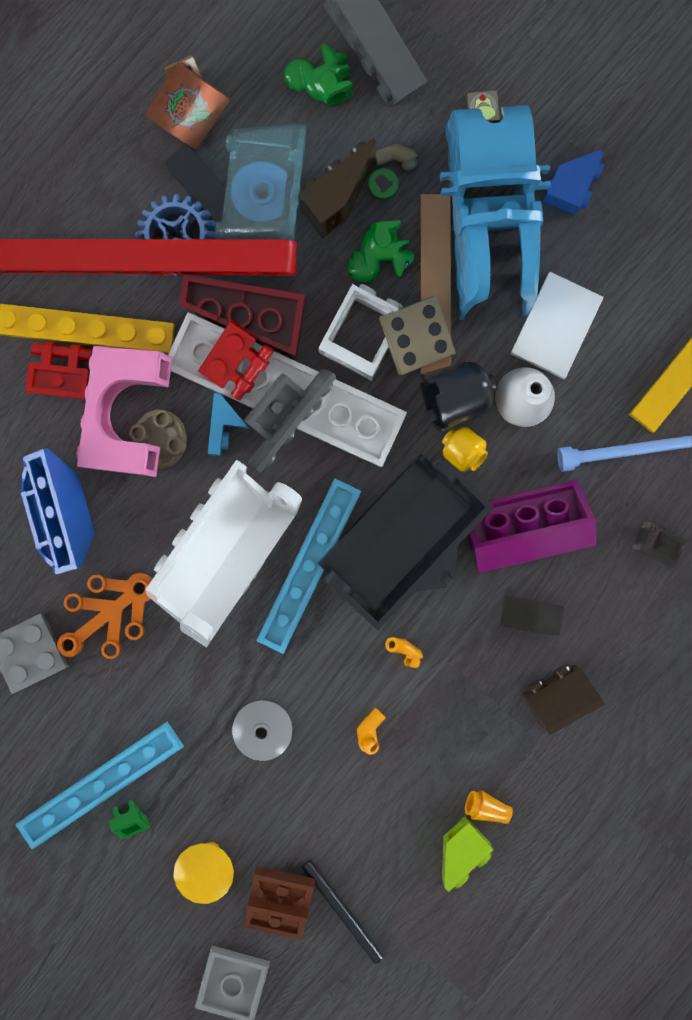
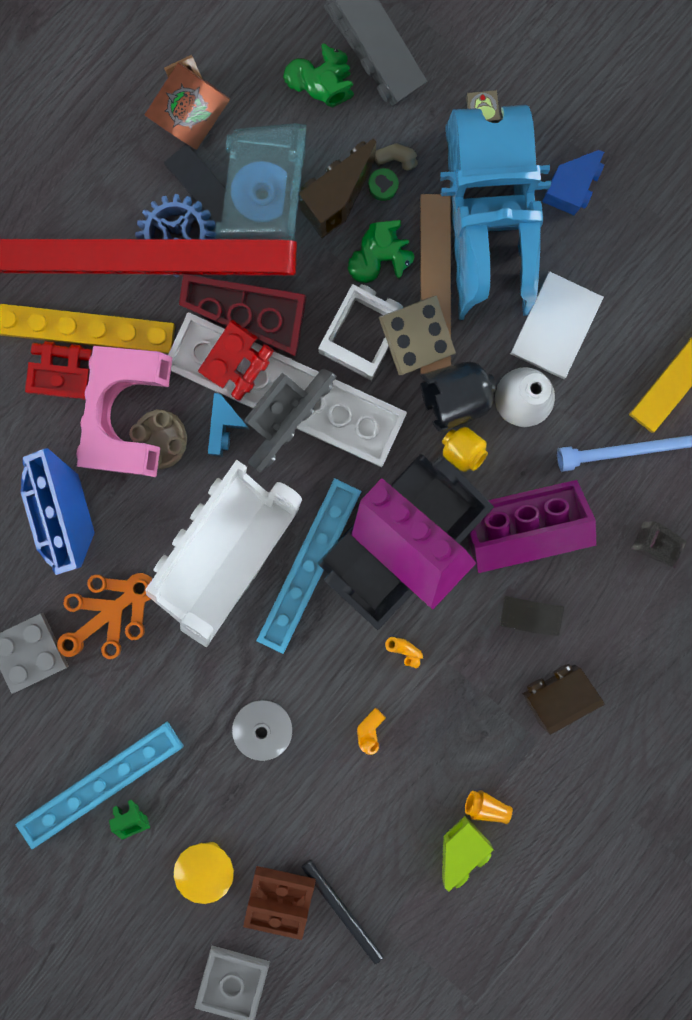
none -> magenta slope [352,478,476,610]

